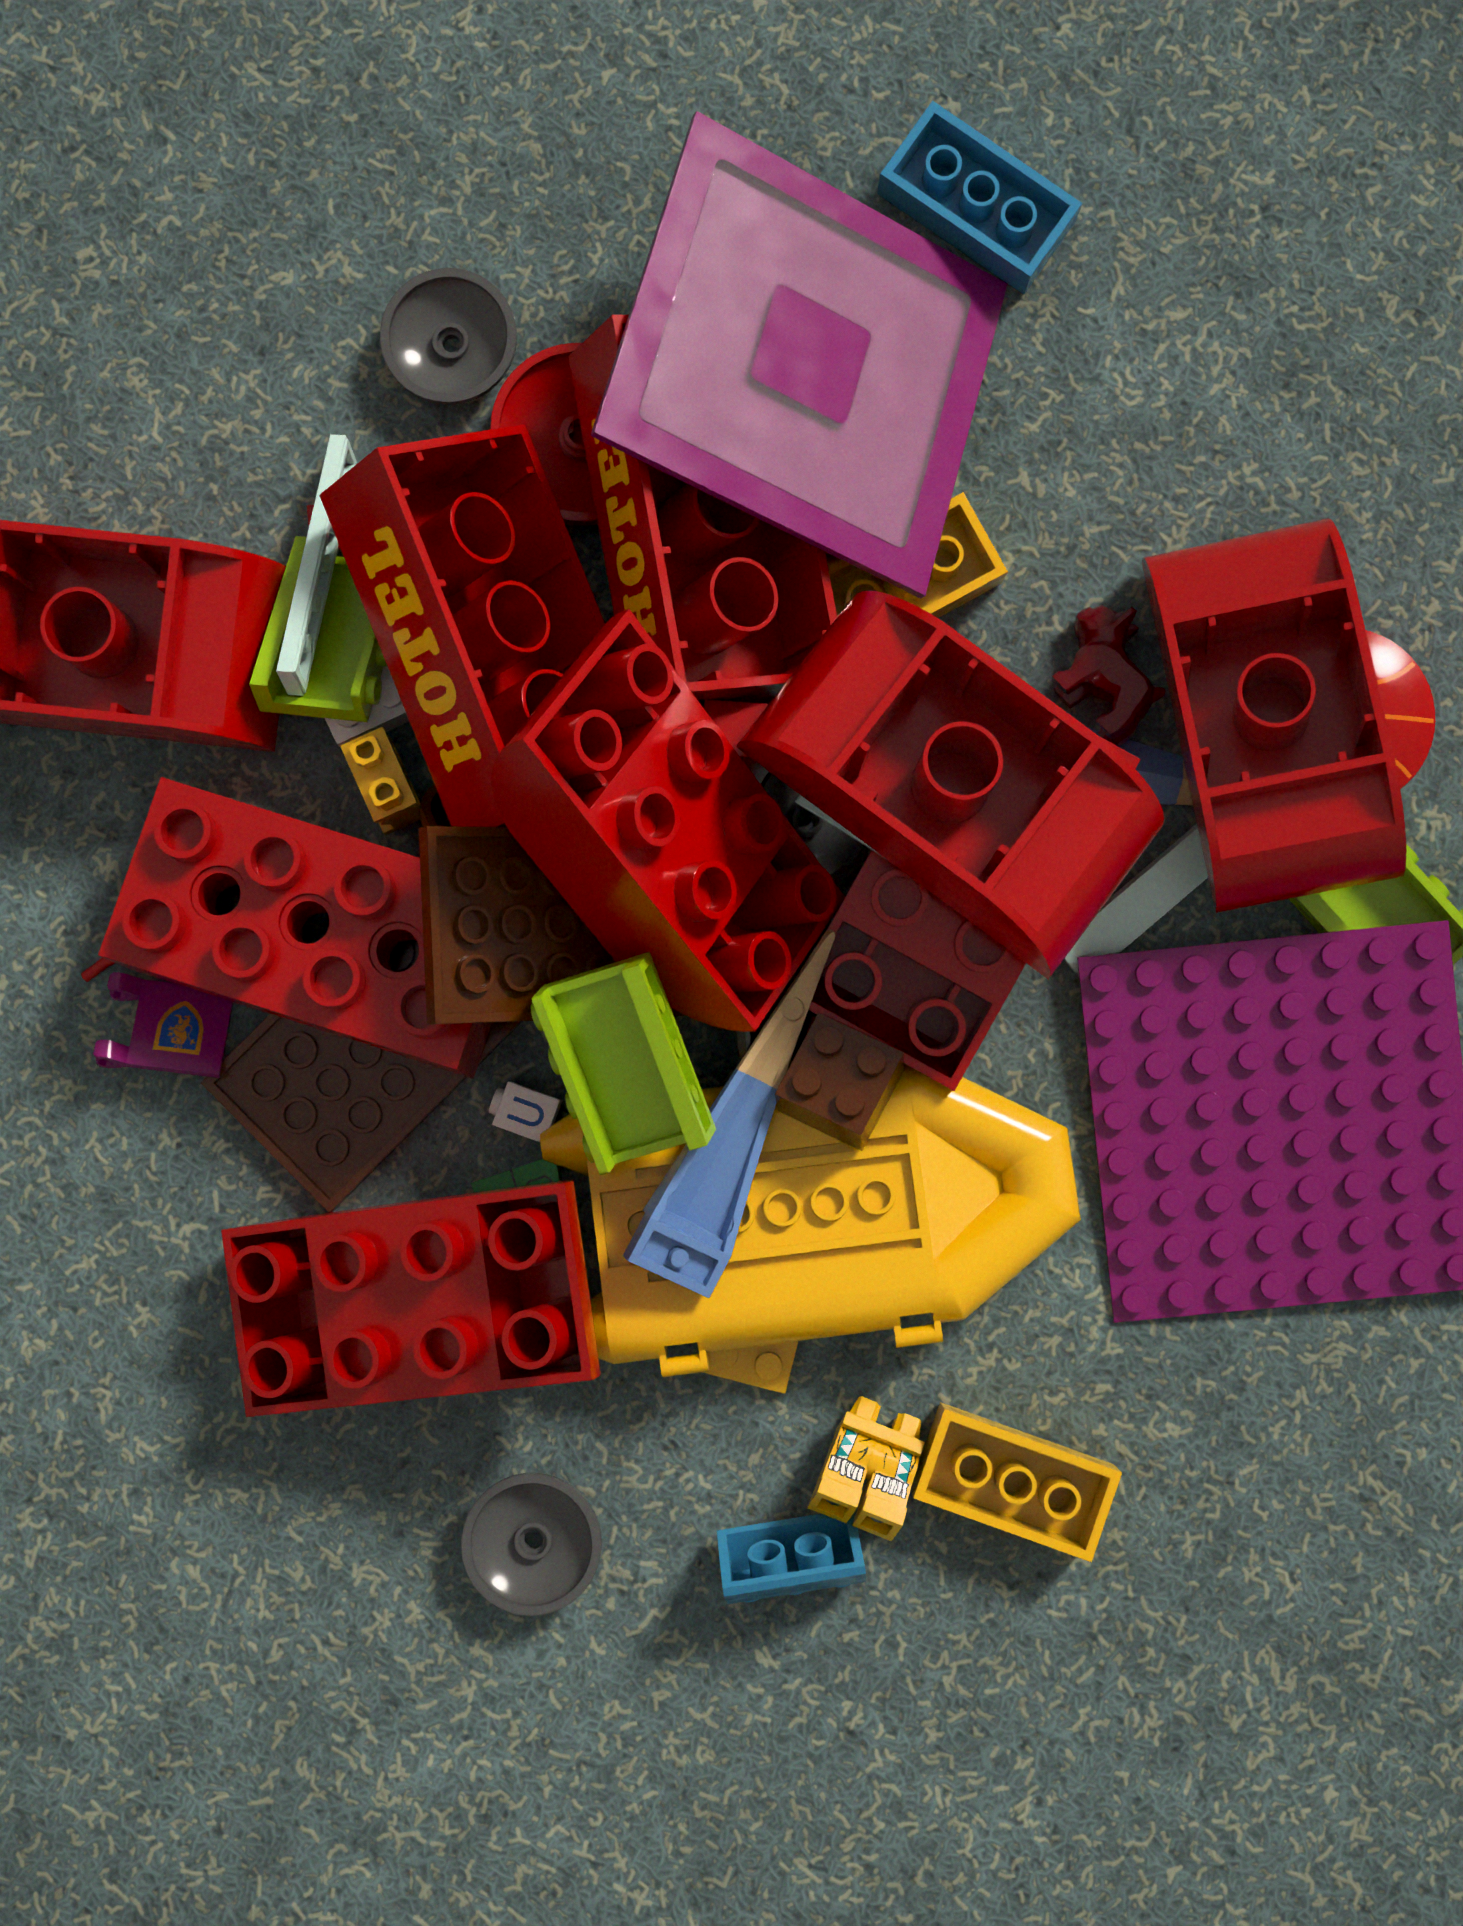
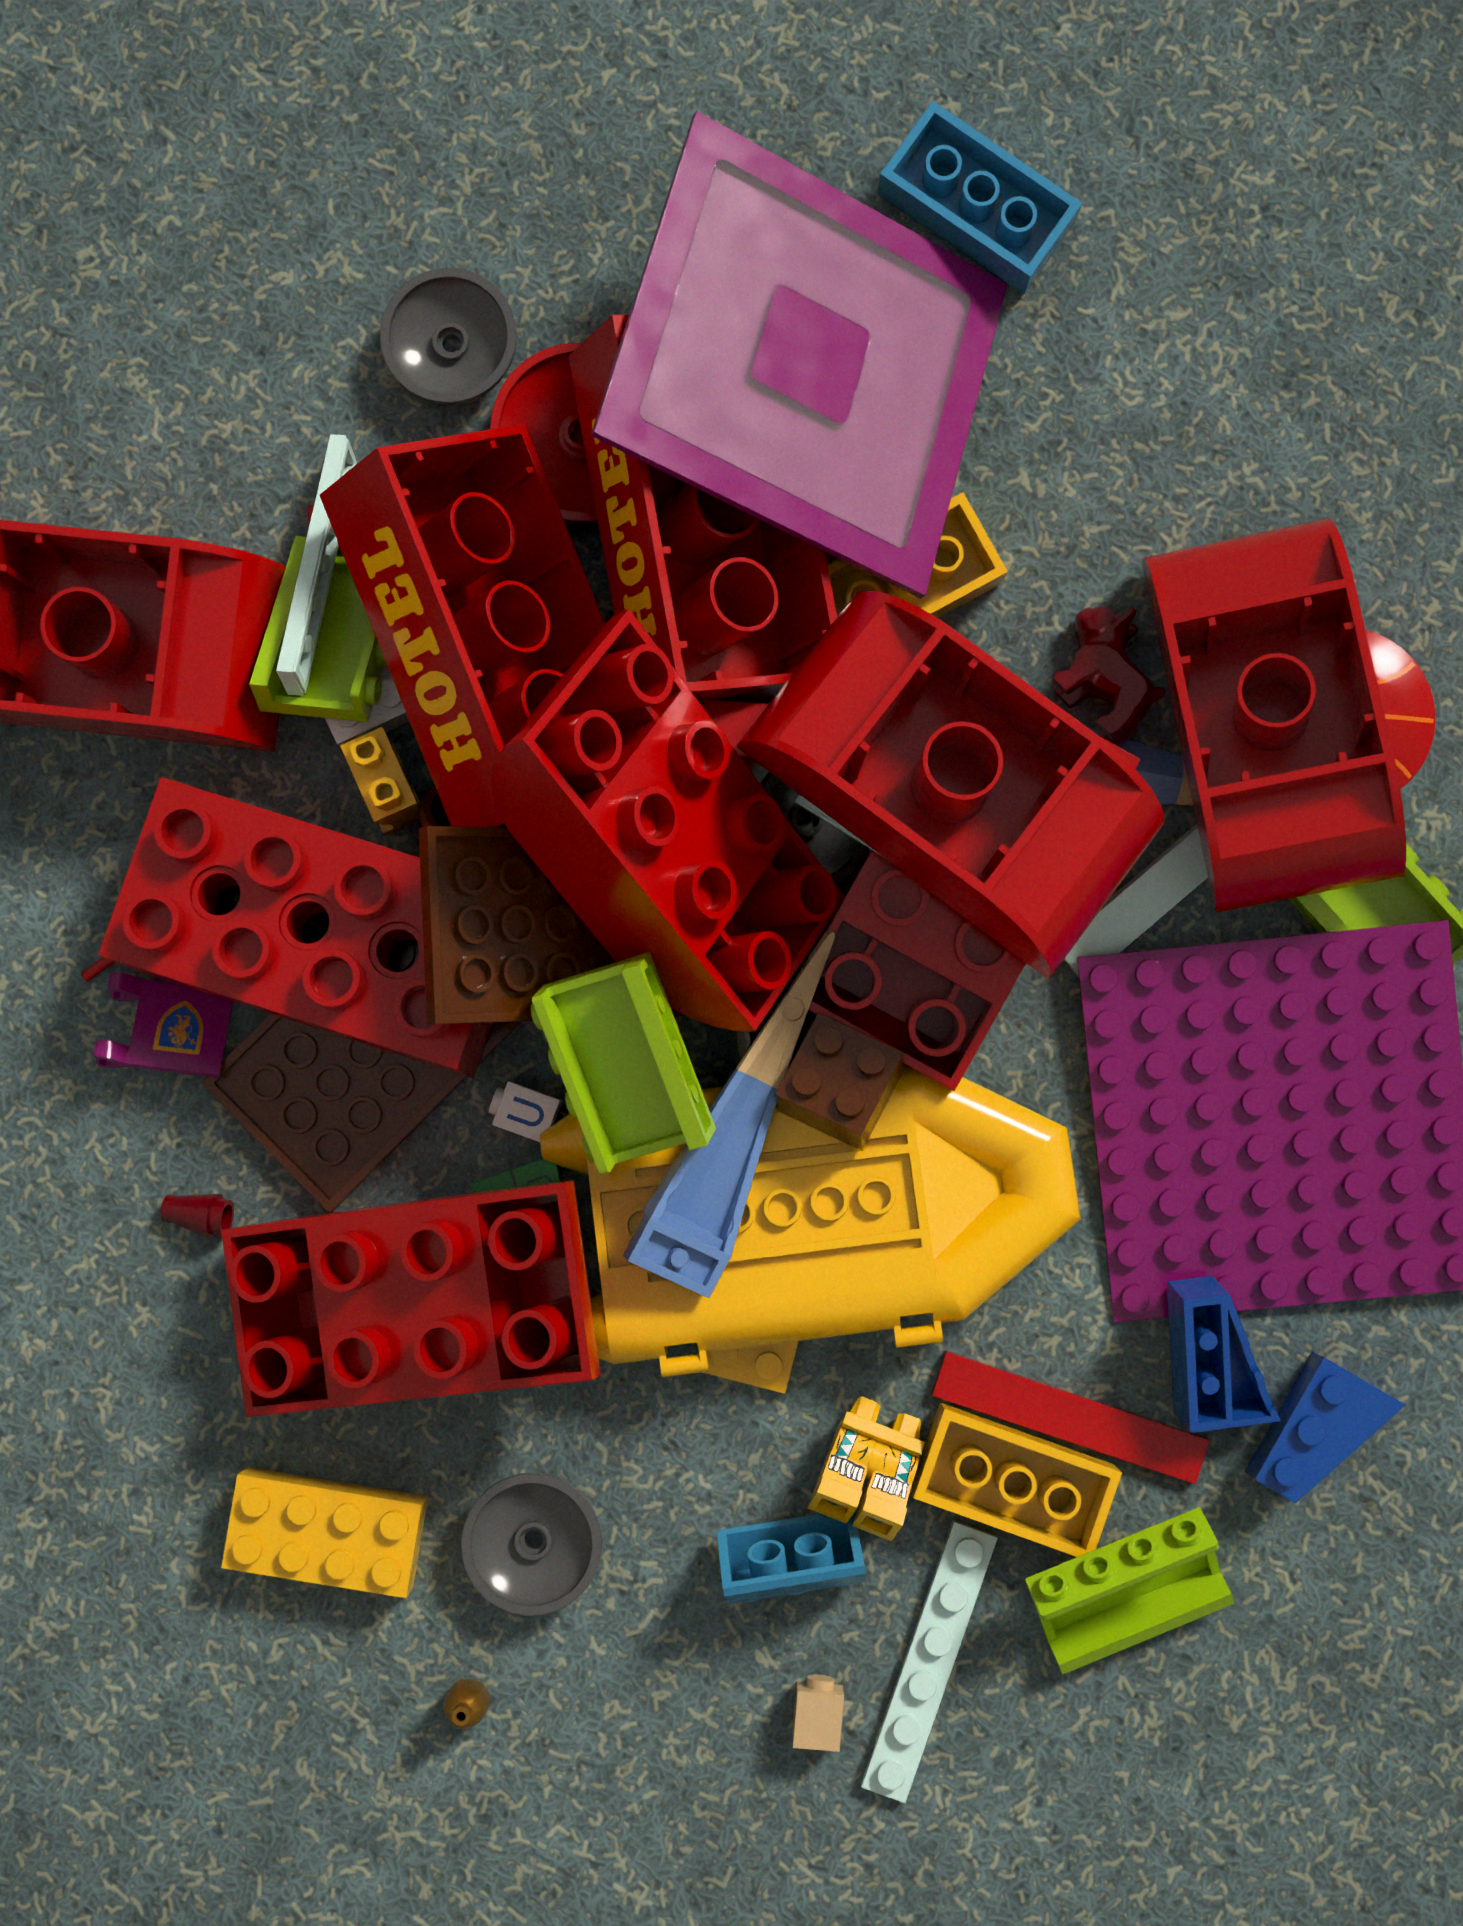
none -> dark red cone [161,1194,234,1239]
none -> yellow brick [221,1467,428,1598]
none -> pearl gold plant [443,1679,491,1729]
none -> tan brick [792,1674,844,1752]
none -> light aqua plate [861,1520,998,1803]
none -> red tile [931,1350,1210,1484]
none -> lime panel [1025,1507,1234,1675]
none -> blue wedge [1167,1276,1281,1433]
none -> blue wedge [1244,1352,1405,1503]

